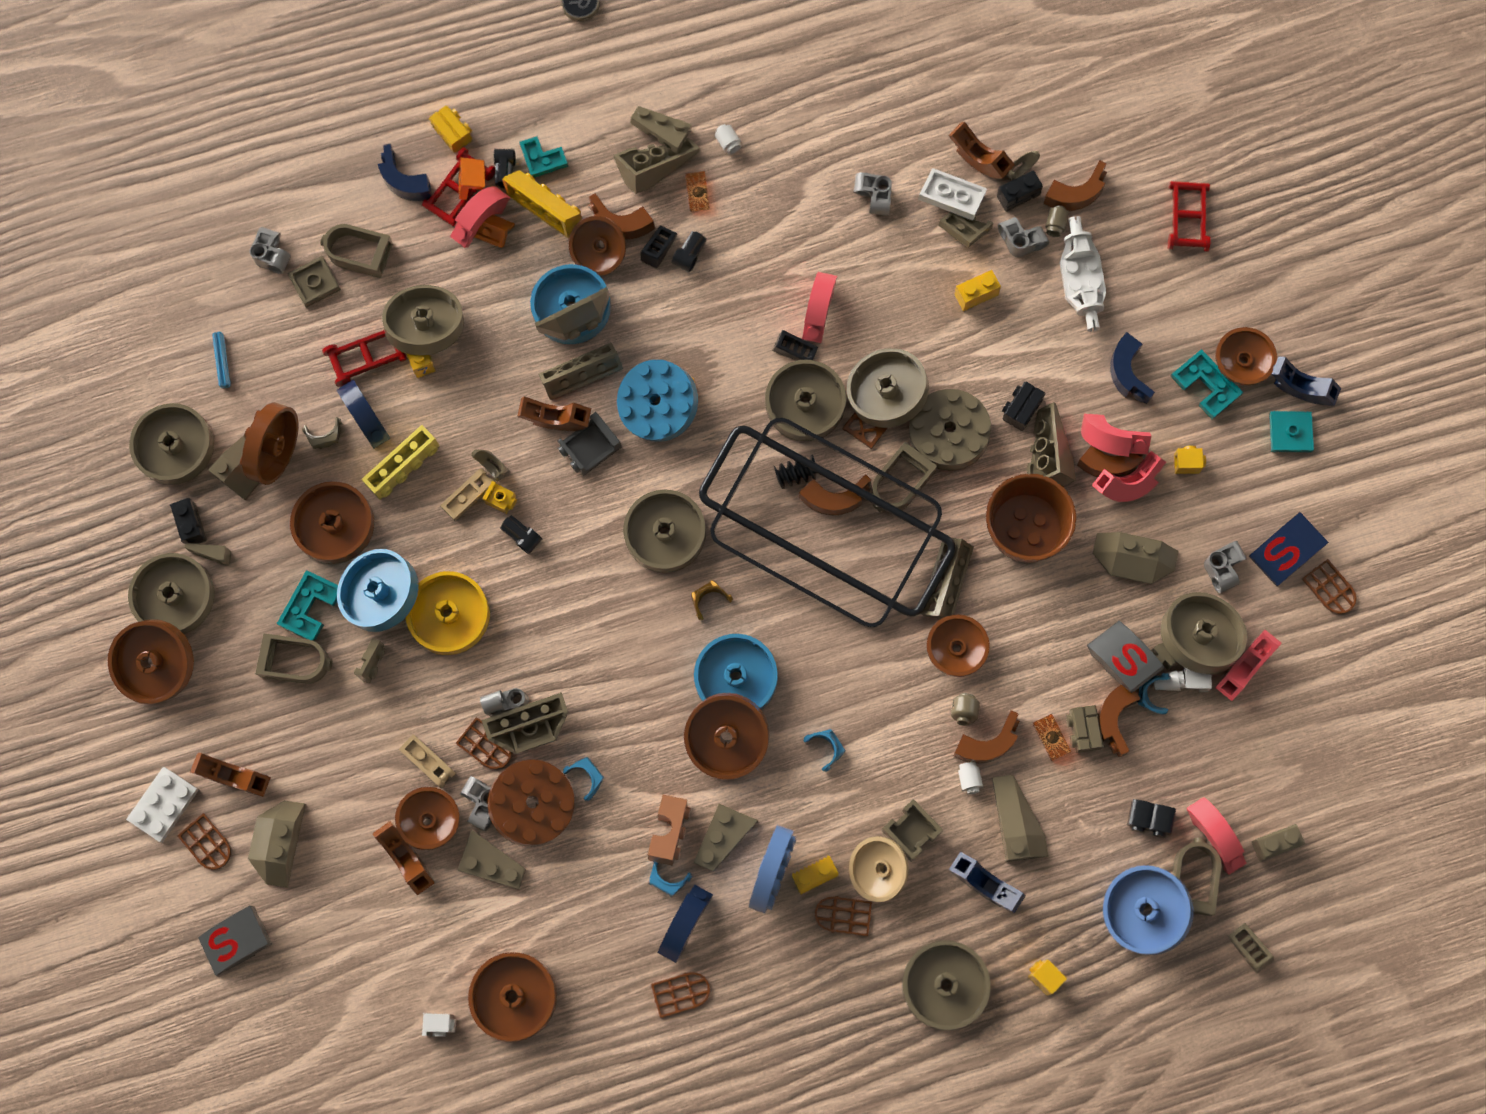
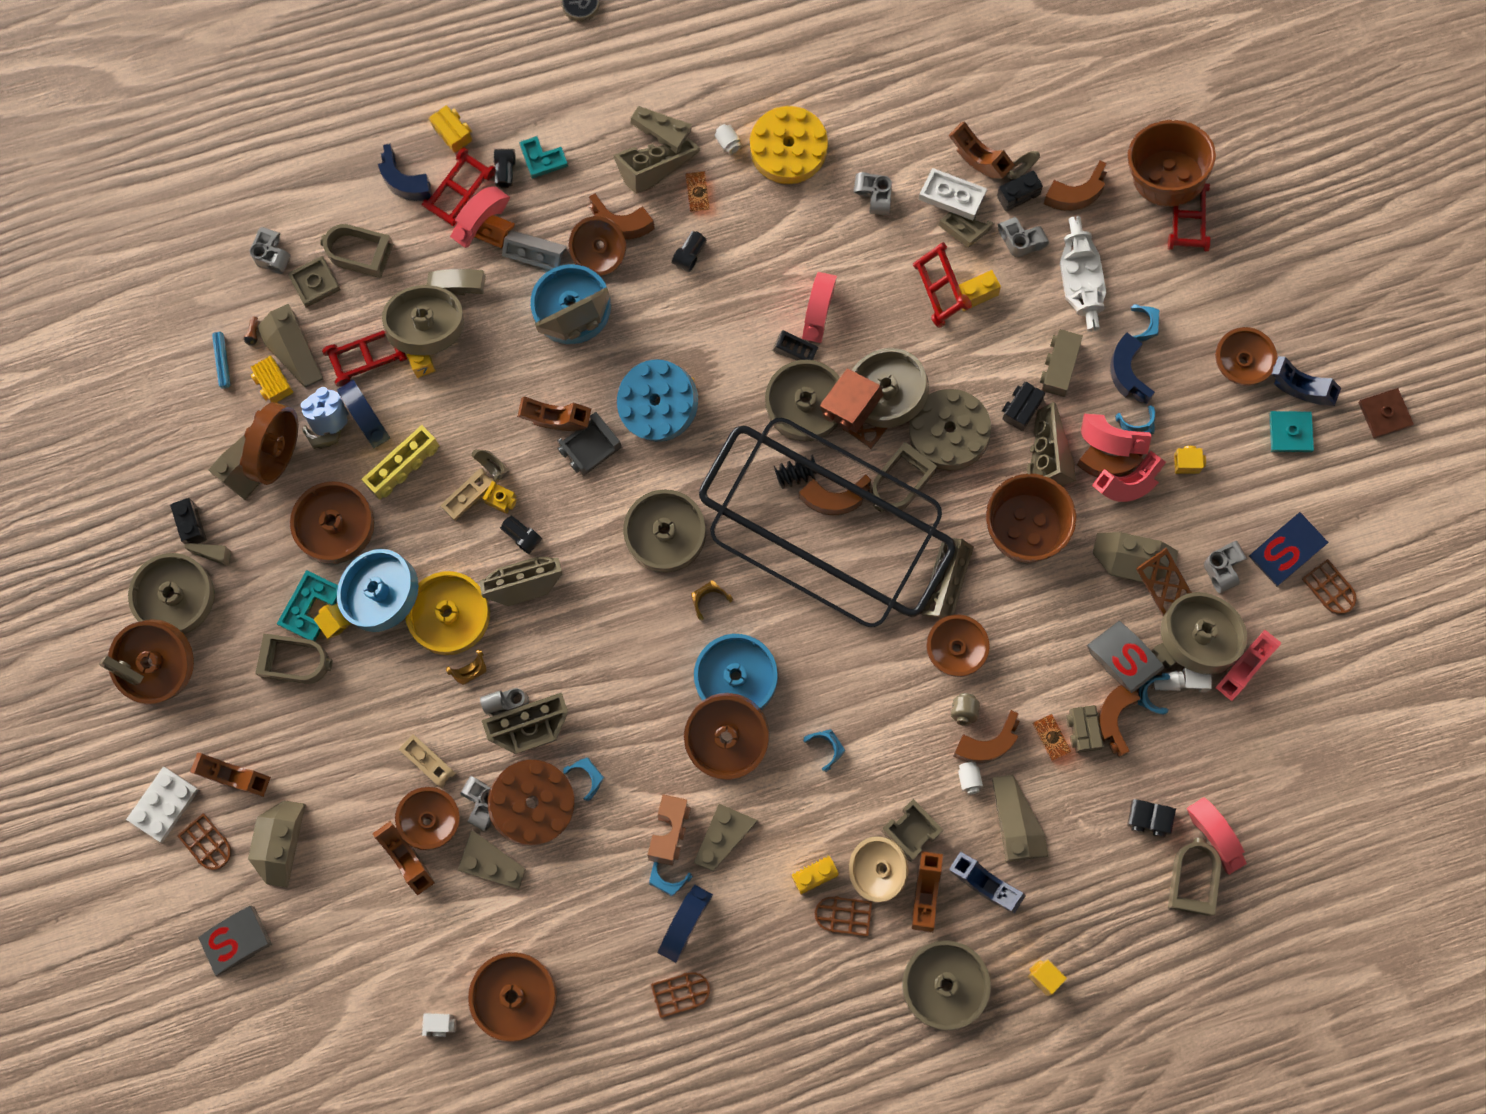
dark tan piece [129,403,214,485] -> none
dark tan wing [354,638,385,683] -> none
dark orange window [456,717,512,769] -> none
orange panel [459,158,485,200] -> none
yellow slope [502,170,582,239] -> none
dark tan fence [539,343,623,400] -> none
black slope [640,225,677,269] -> none
medium blue piece [749,825,796,914] -> none
dark tan brick [1045,206,1069,237] -> none
medium blue piece [1103,866,1194,955] -> none
teal plate [1170,349,1243,420] -> none
dark tan slope [1228,923,1274,973] -> none
dark tan brick [1251,824,1305,861] -> none
none -> dark tan plate [99,656,144,685]
none -> dark orange piece [243,316,258,345]
none -> yellow brick [250,356,294,403]
none -> dark tan wedge [257,304,323,387]
none -> light blue brick [301,387,349,435]
none -> yellow brick [314,604,352,639]
none -> dark tan slope [427,269,486,296]
none -> pearl gold helmet [446,649,486,685]
none -> dark tan wedge [479,557,562,606]
none -> light grey panel [502,231,567,270]
none -> yellow piece [750,106,828,184]
none -> brick [820,368,884,433]
none -> dark orange arch [912,851,943,933]
none -> red piece [913,242,972,328]
none -> dark tan brick [1040,329,1083,397]
none -> dark azure helmet [1115,405,1155,435]
none -> dark orange piece [1128,120,1216,207]
none -> dark azure helmet [1131,304,1160,342]
none -> dark orange window [1136,548,1192,616]
none -> copper plate [1358,388,1414,439]

